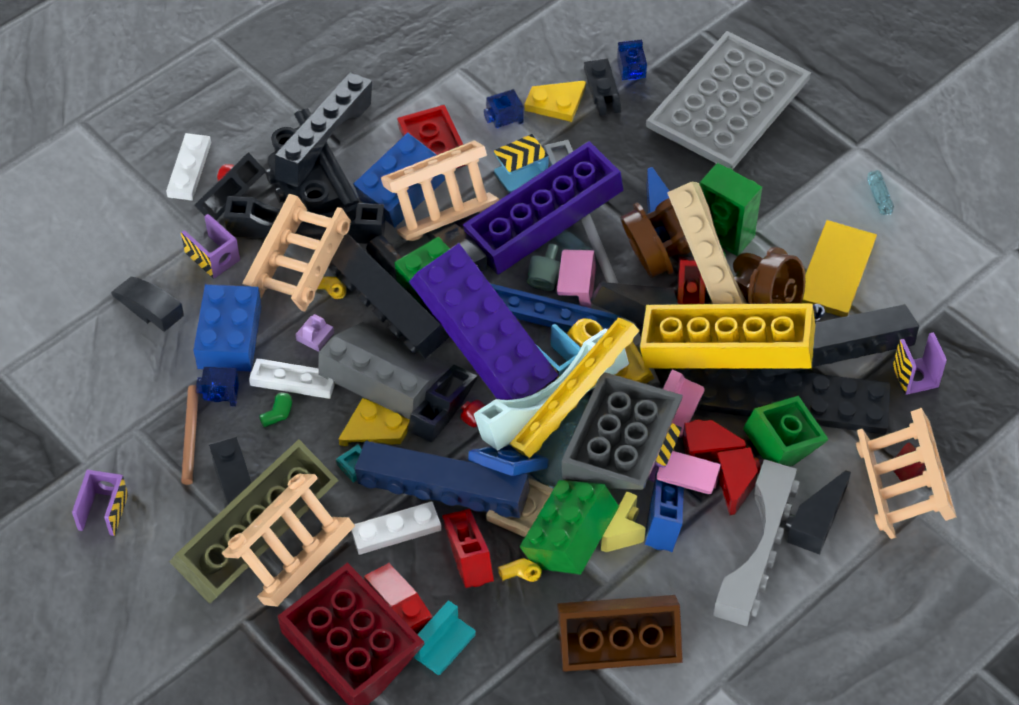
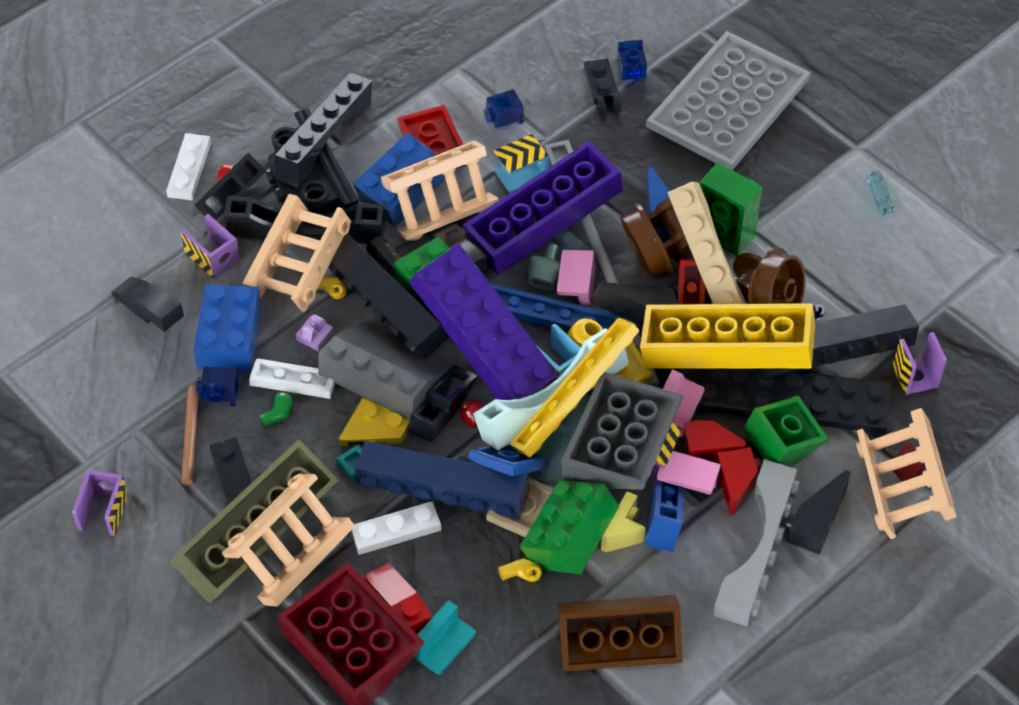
red slope [442,509,494,588] -> none
yellow wing [524,81,586,122] -> none
yellow tile [802,220,877,317] -> none

